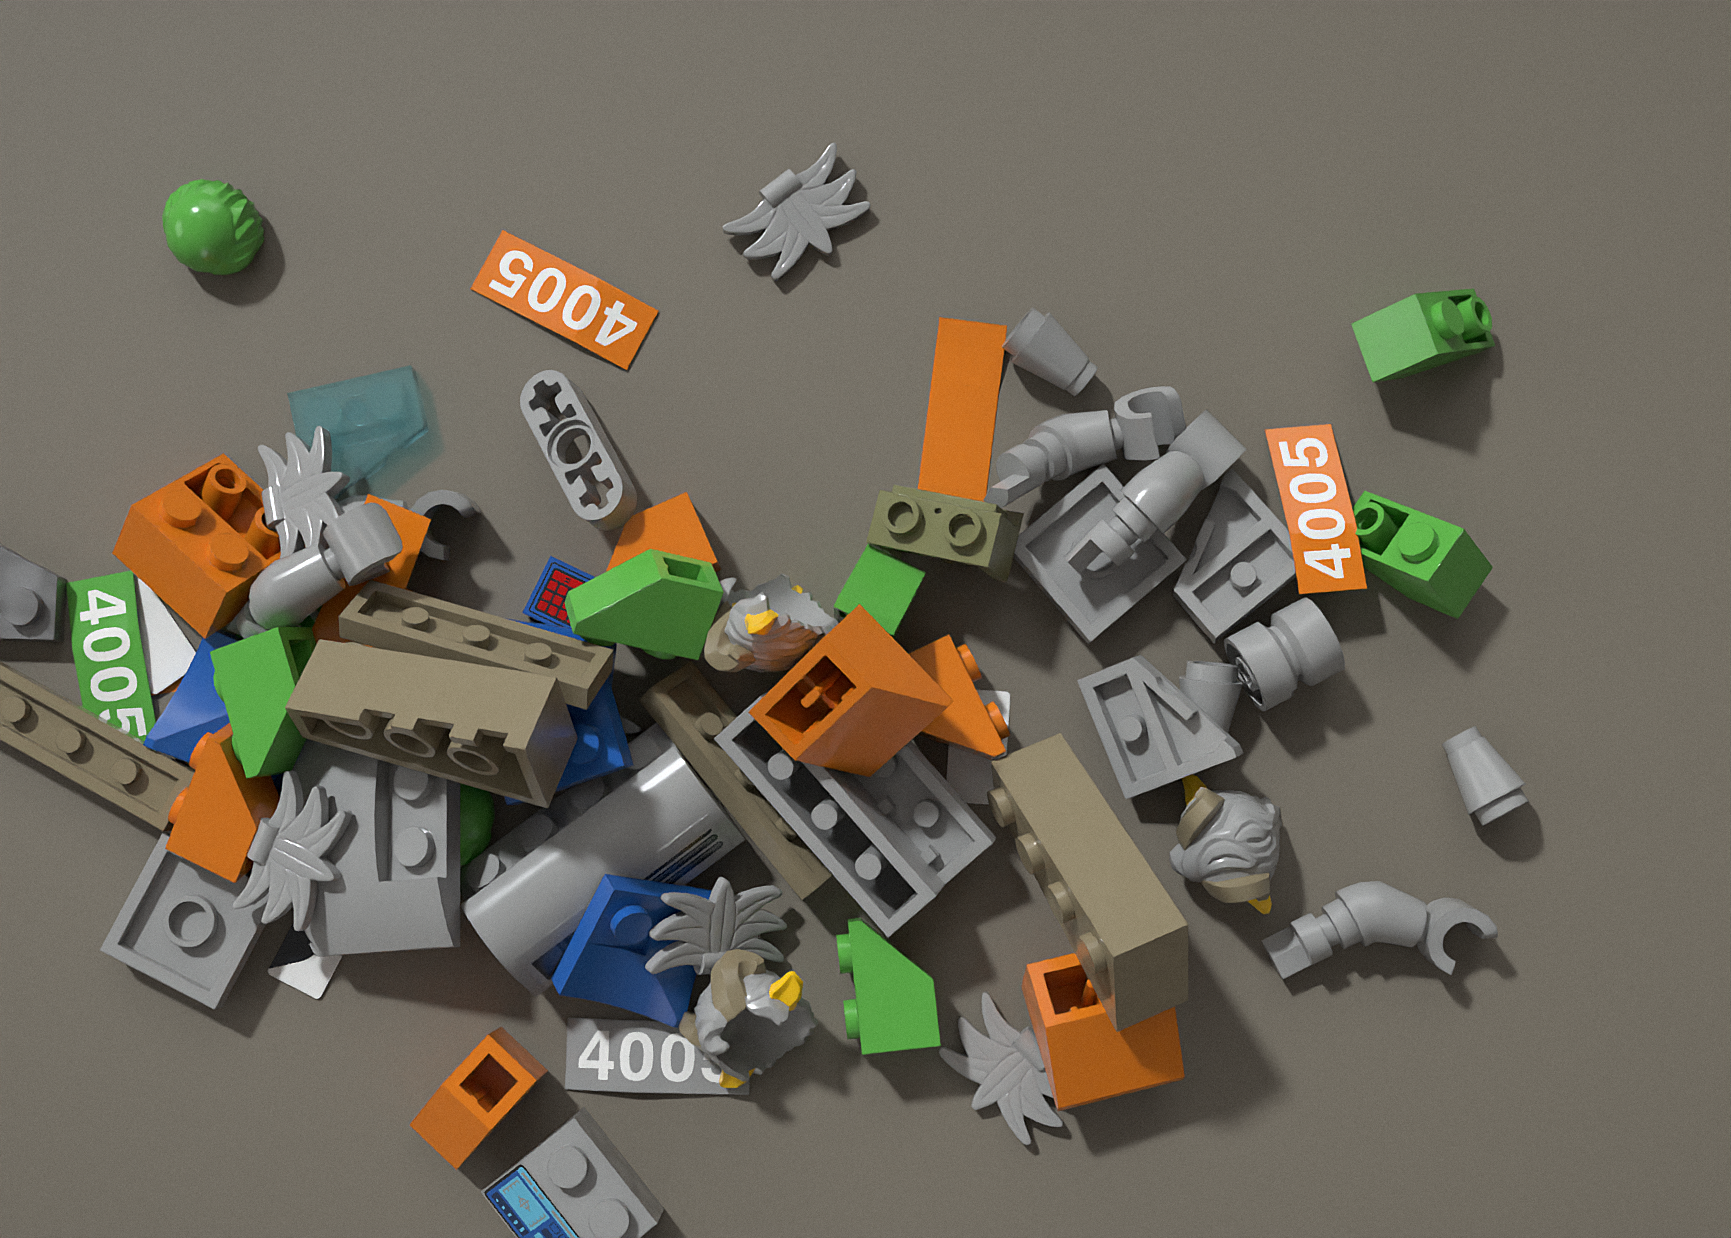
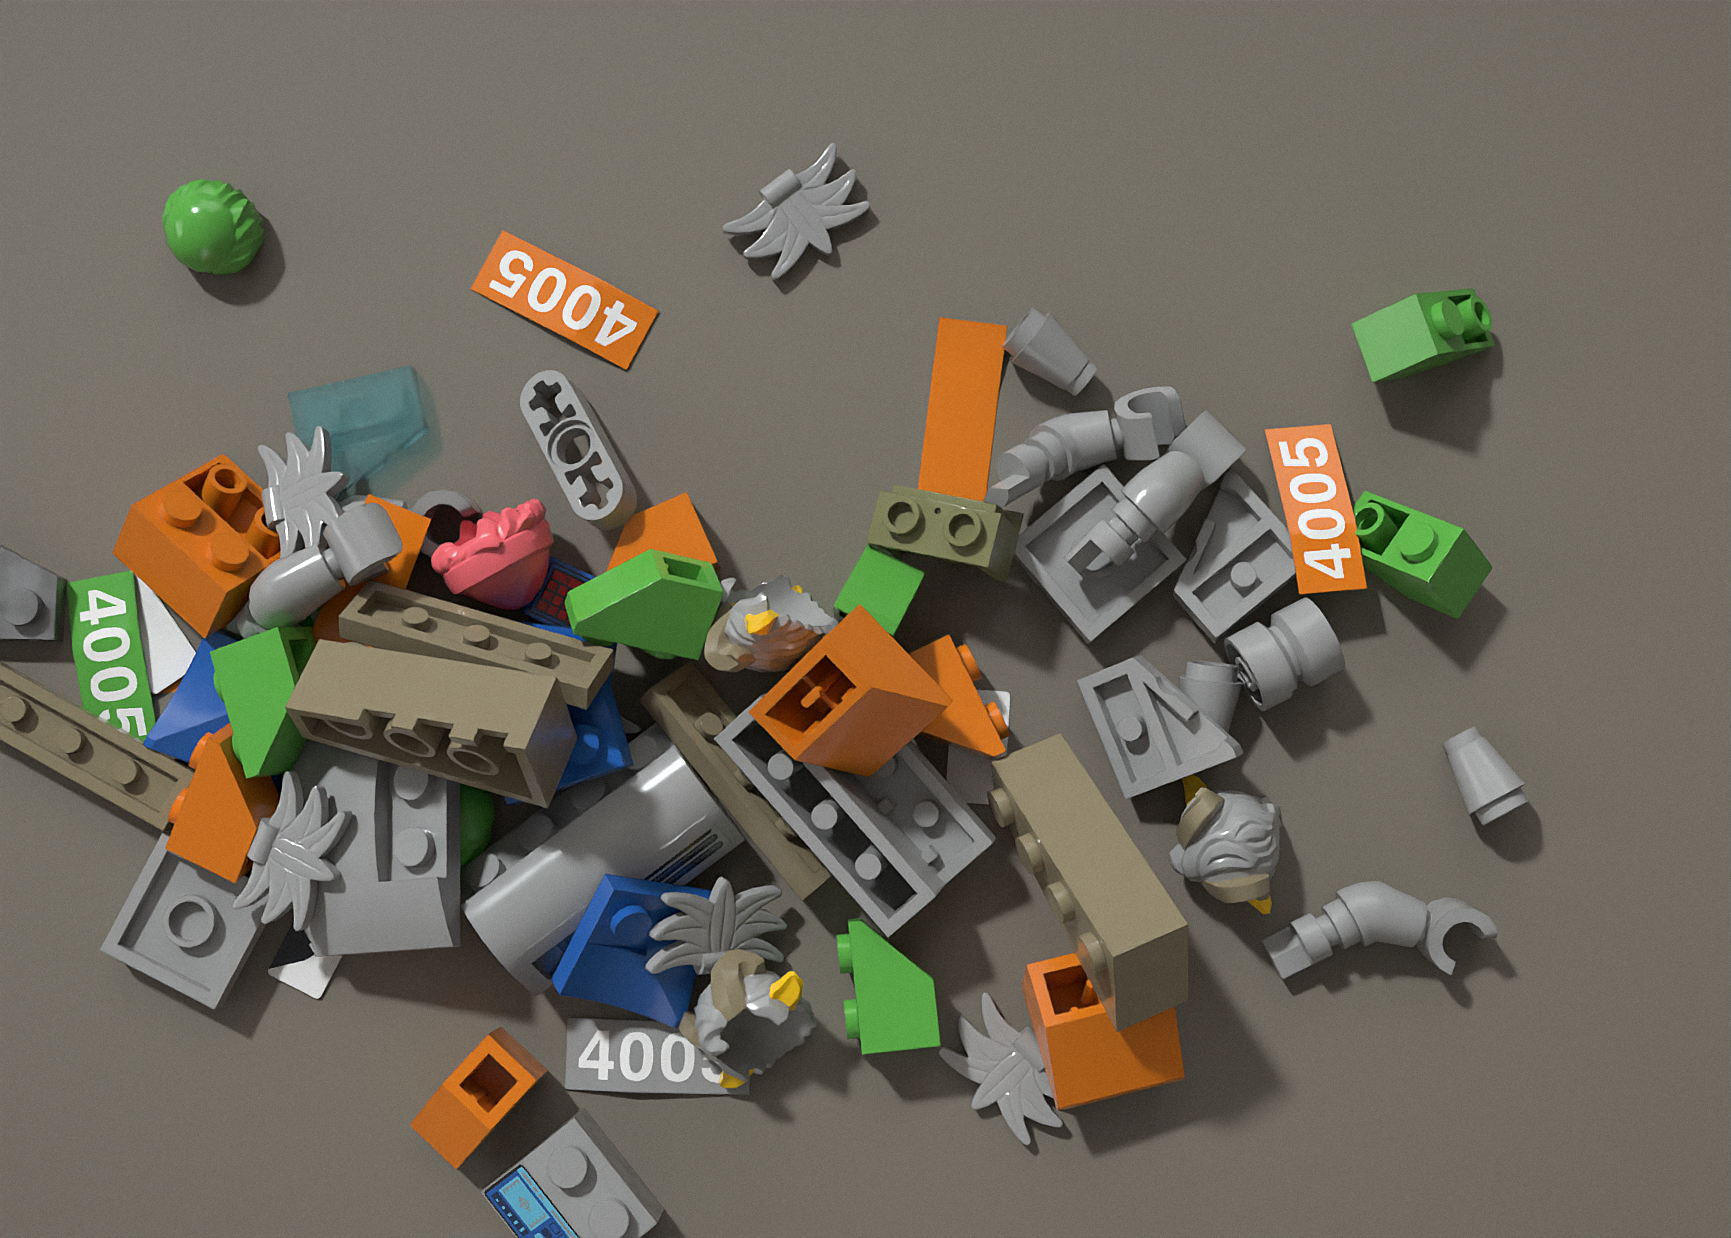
none -> coral hair [431,498,554,610]

